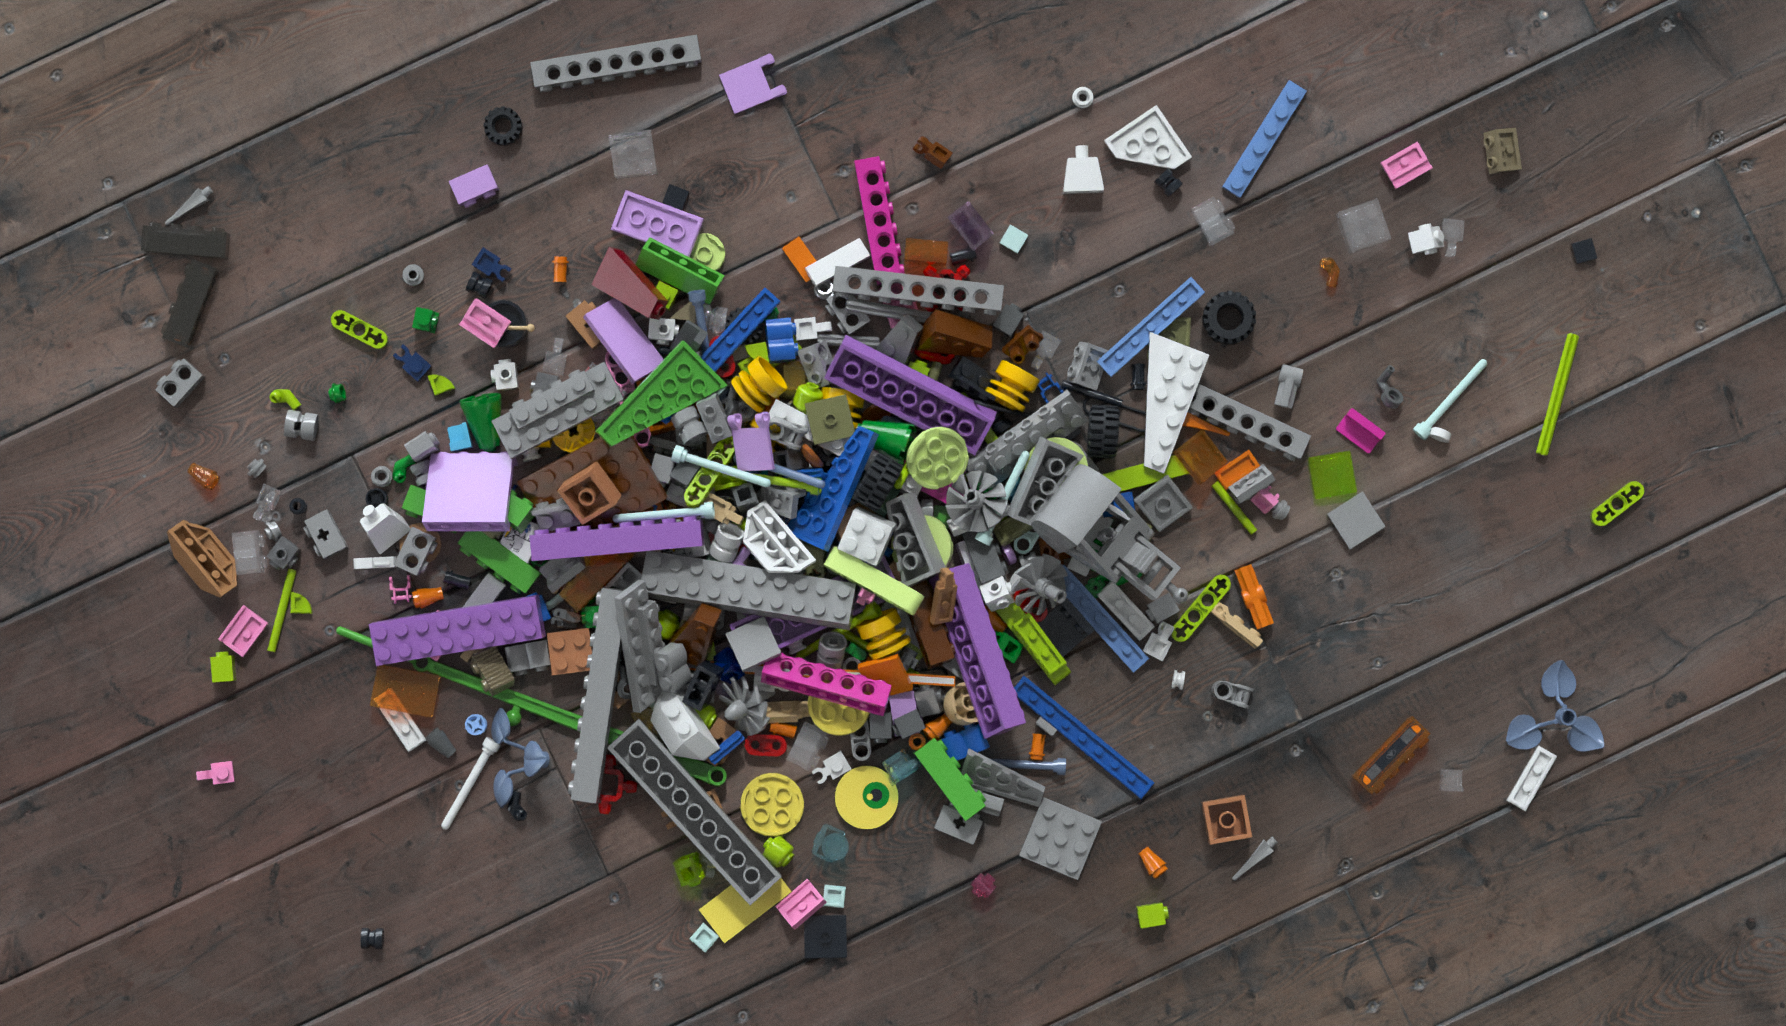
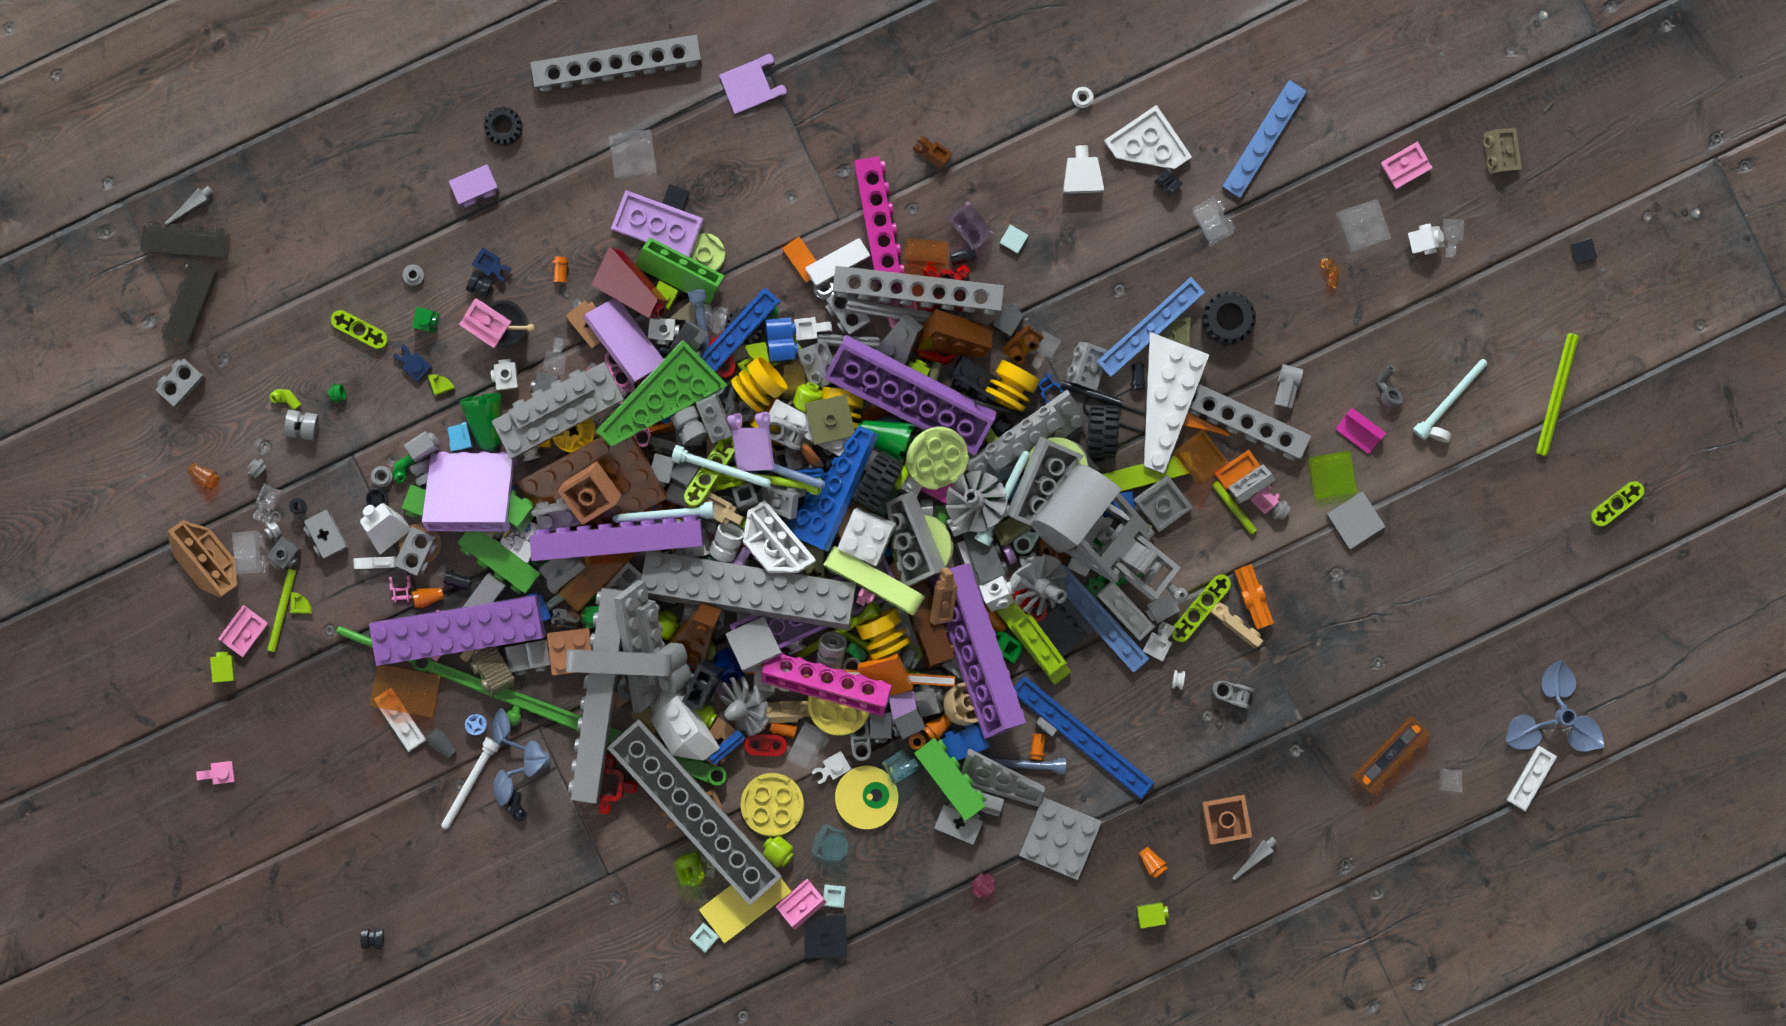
none -> light grey beam [566,650,672,676]

